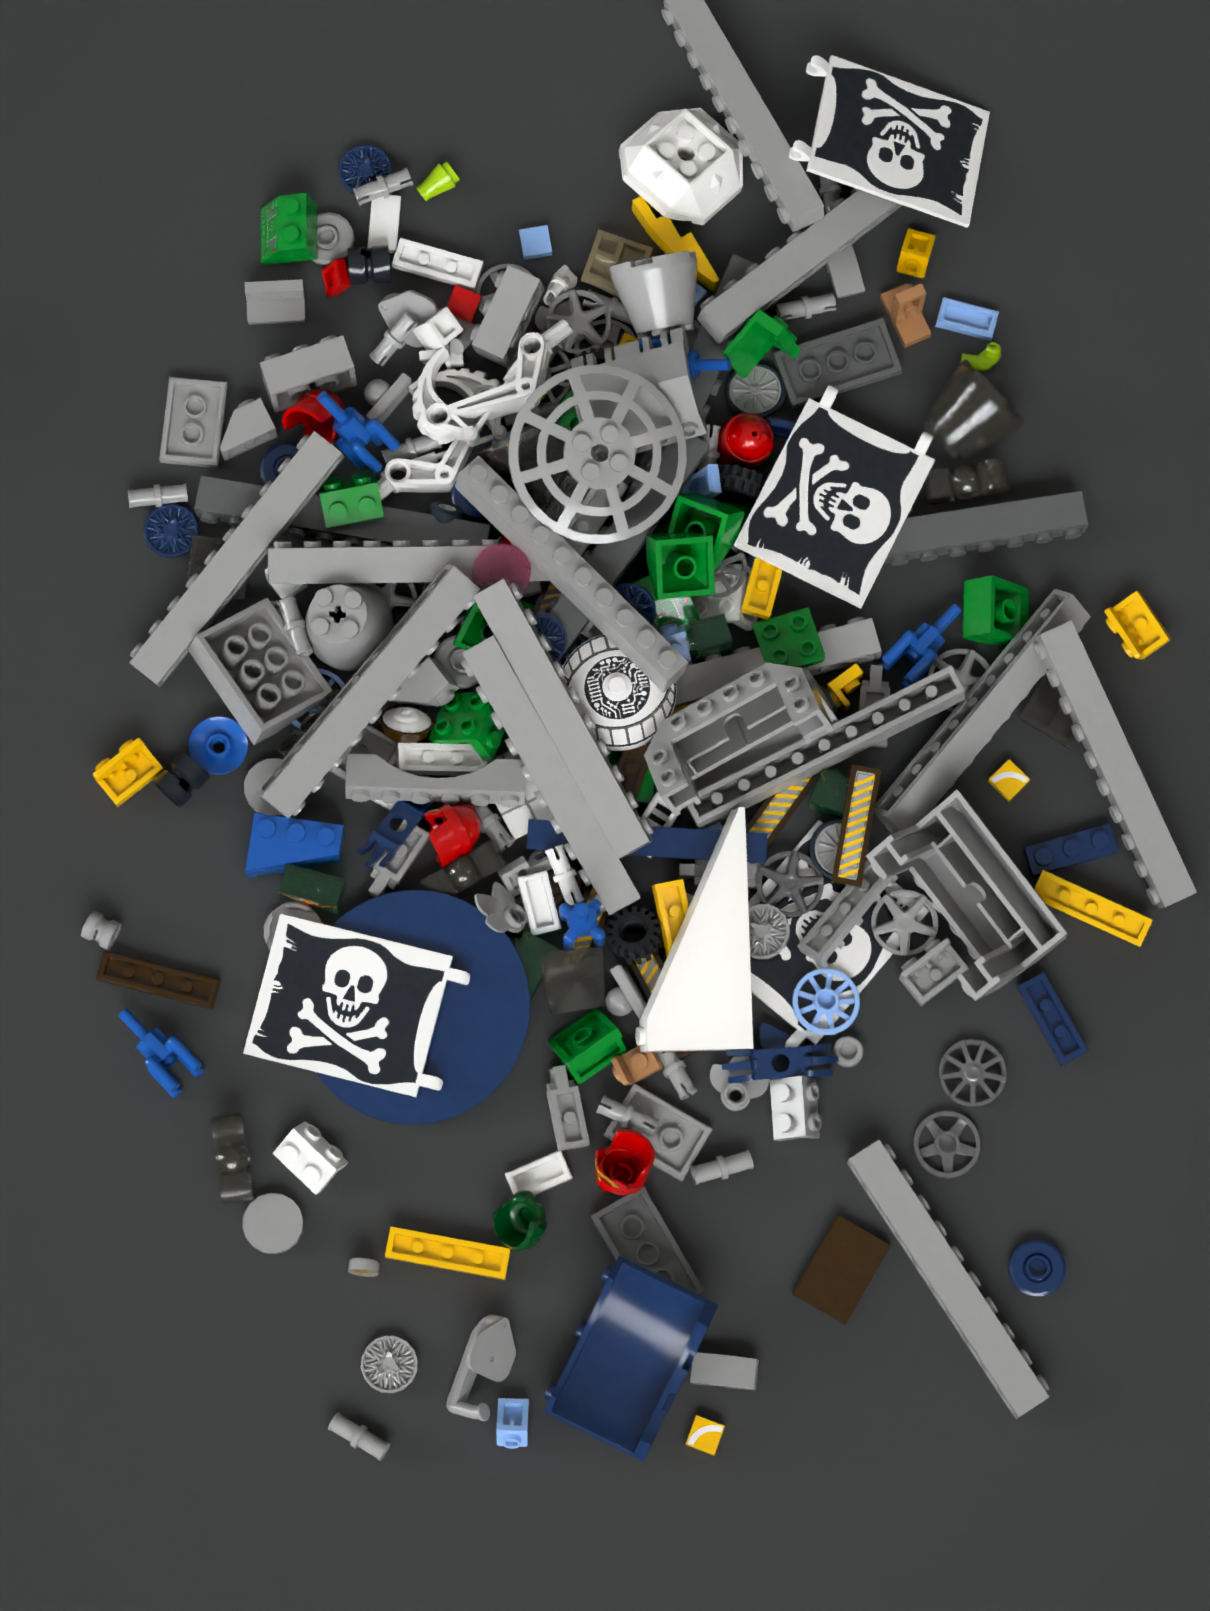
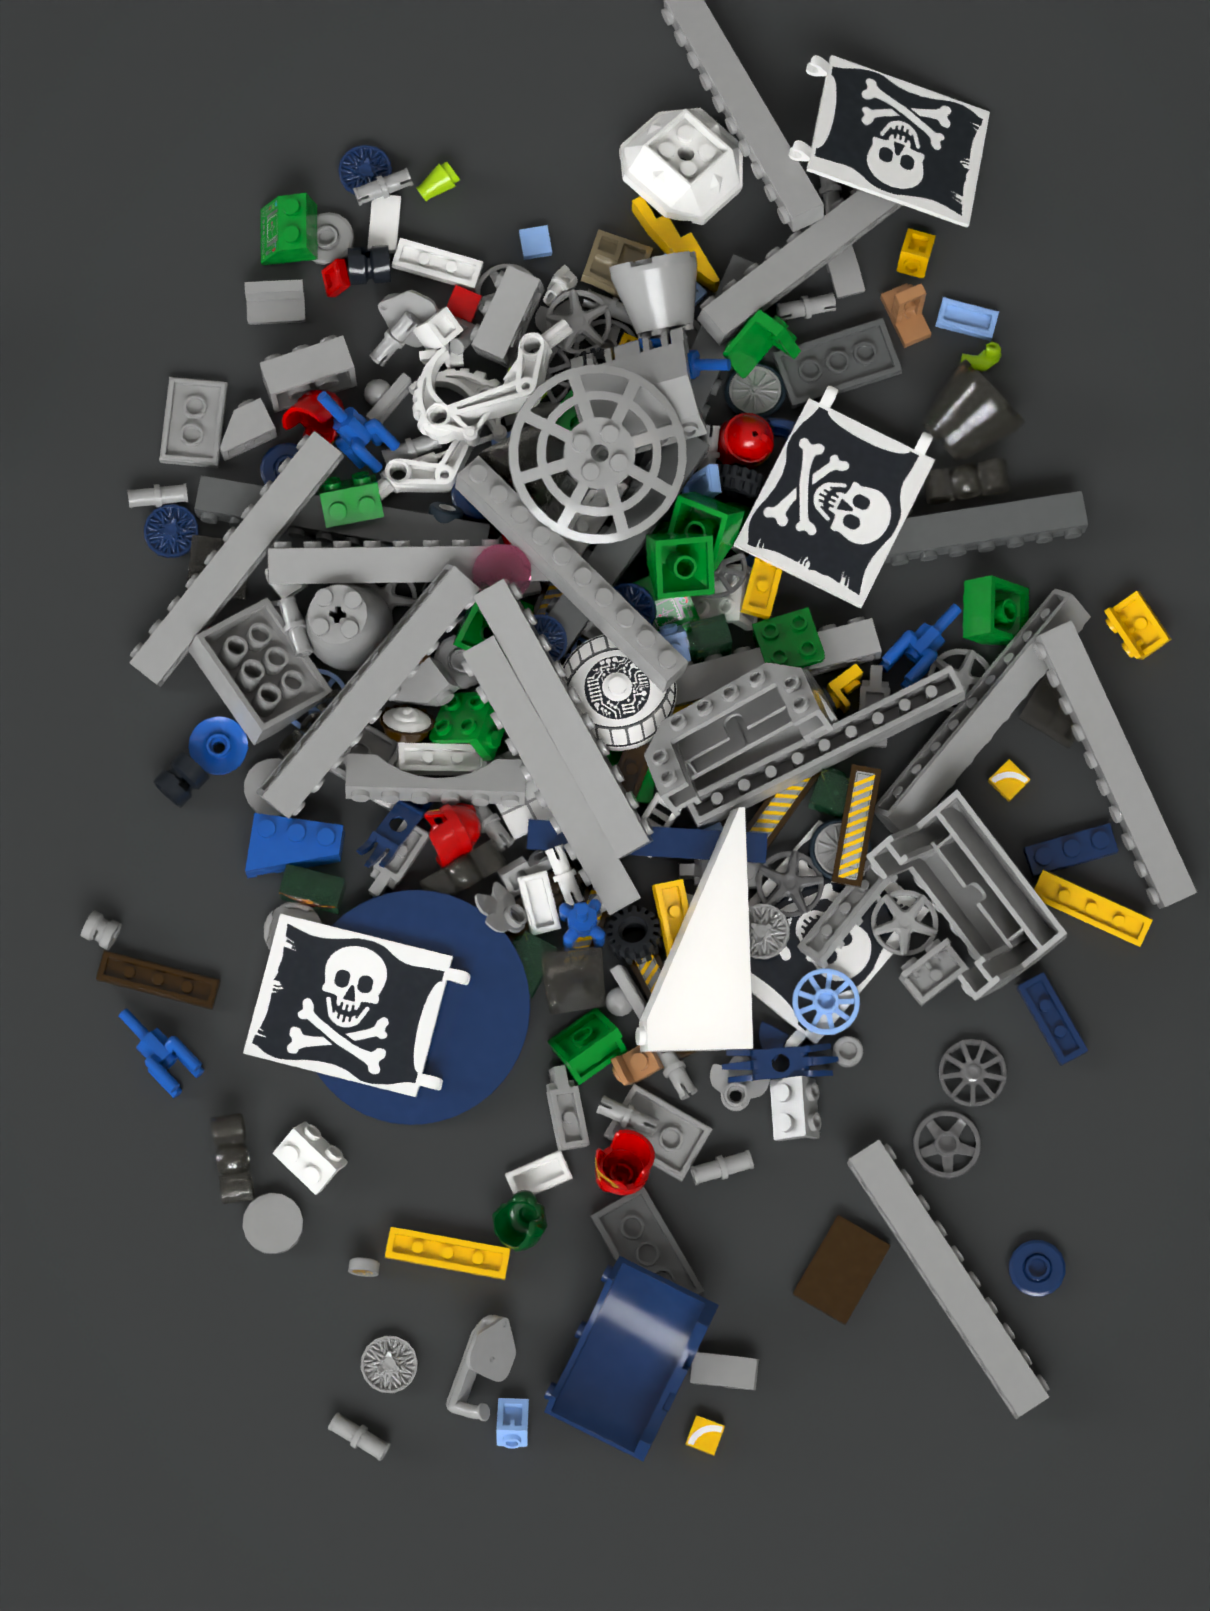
yellow bracket [93,737,164,807] -> none

